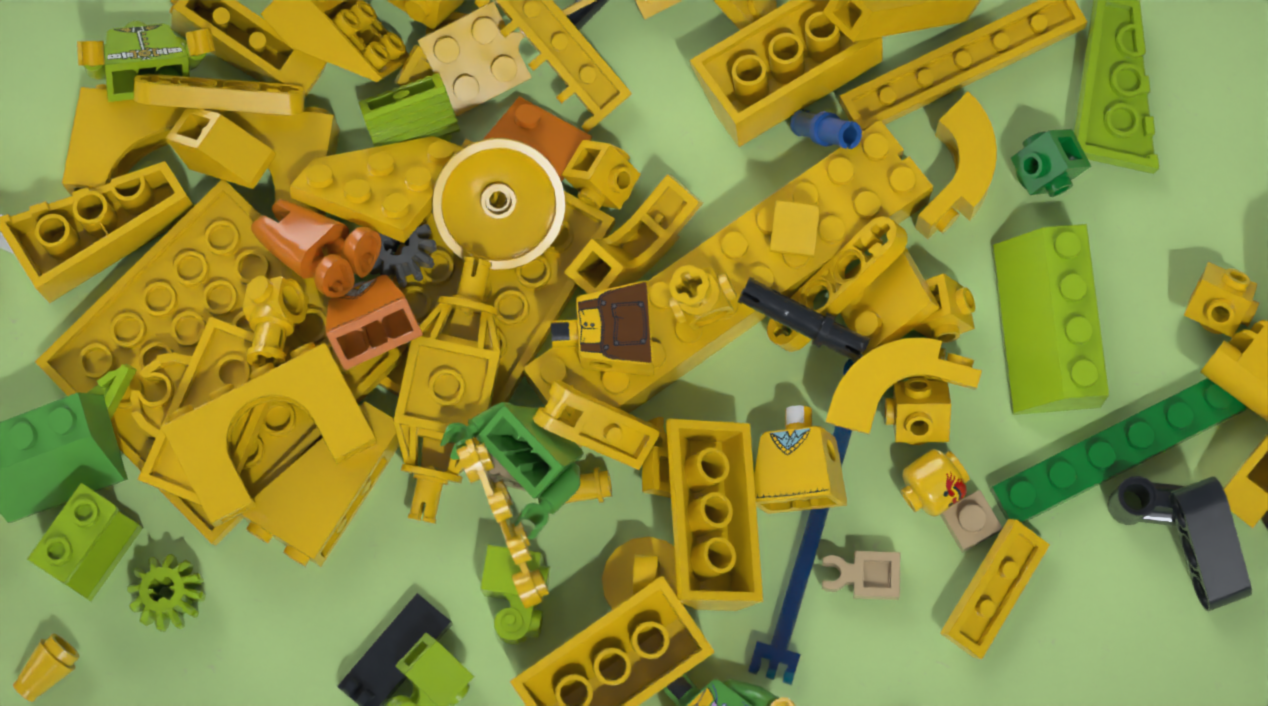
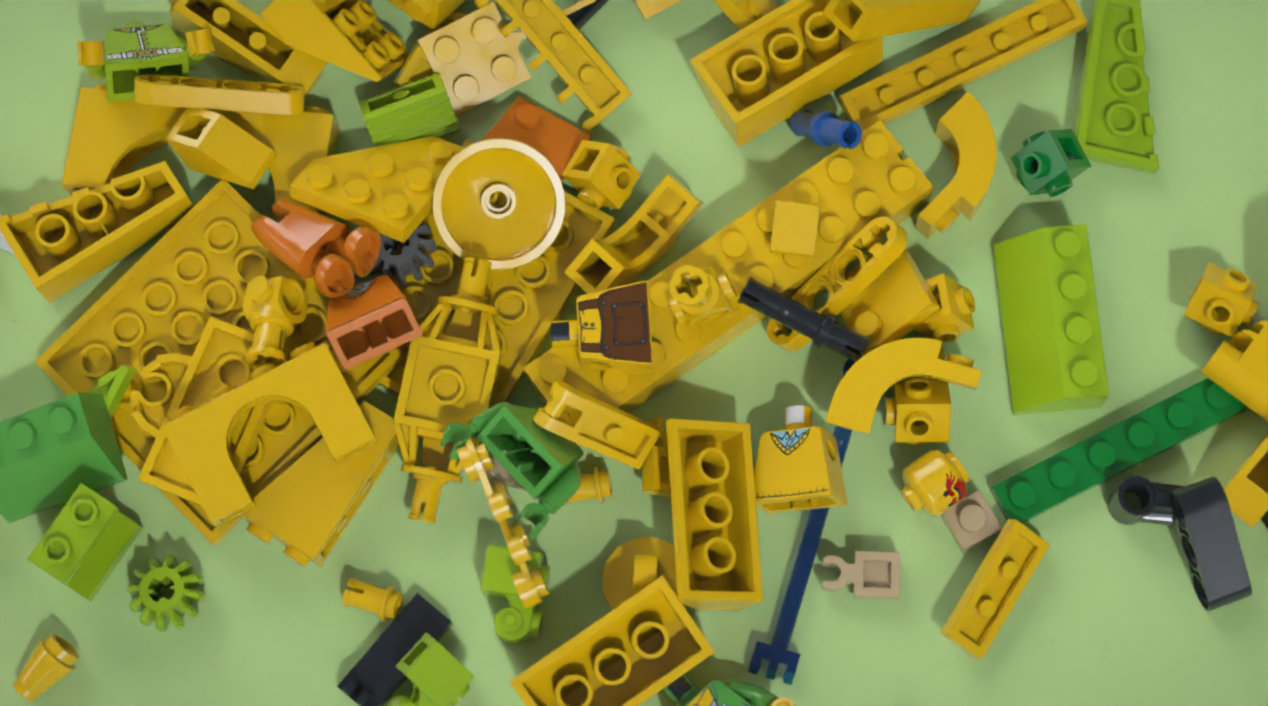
none -> yellow pin [342,578,403,621]

